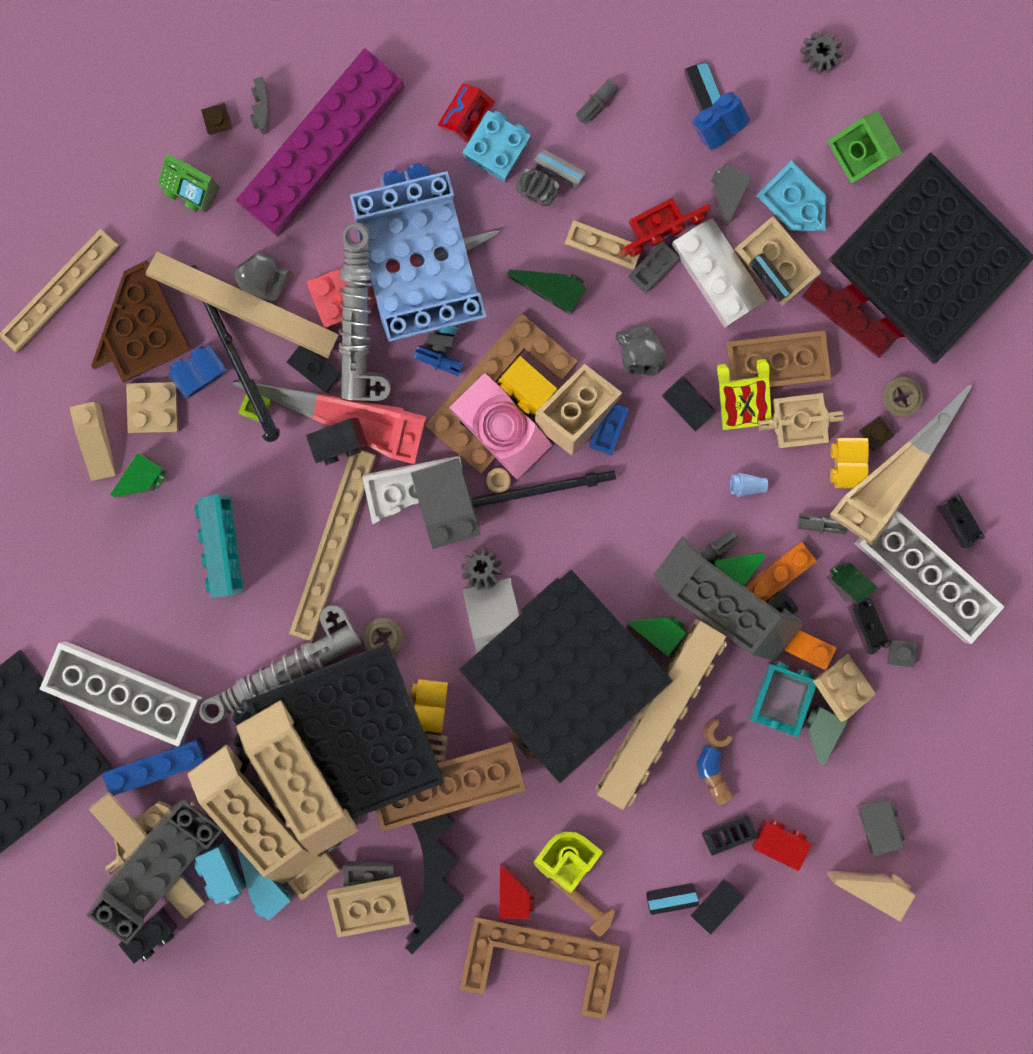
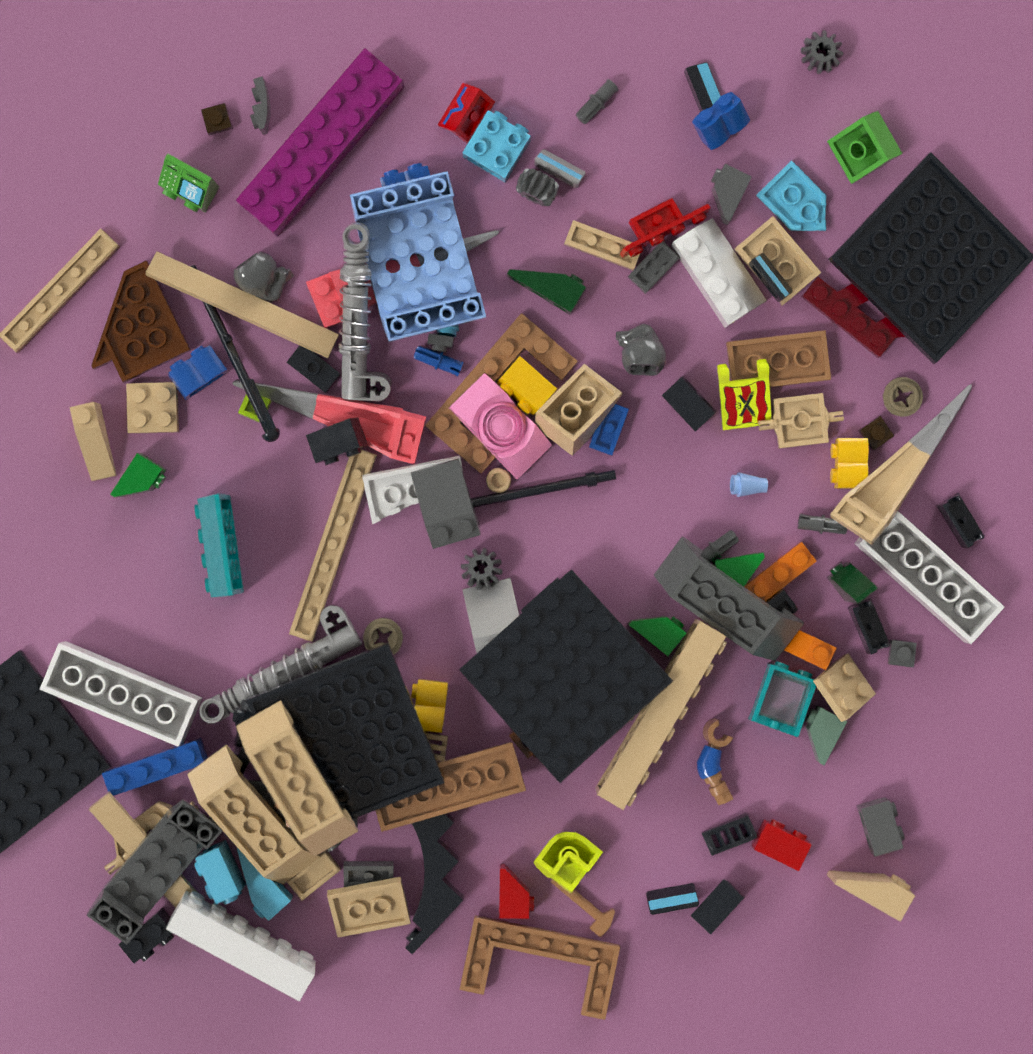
none -> white brick [166,891,316,1001]

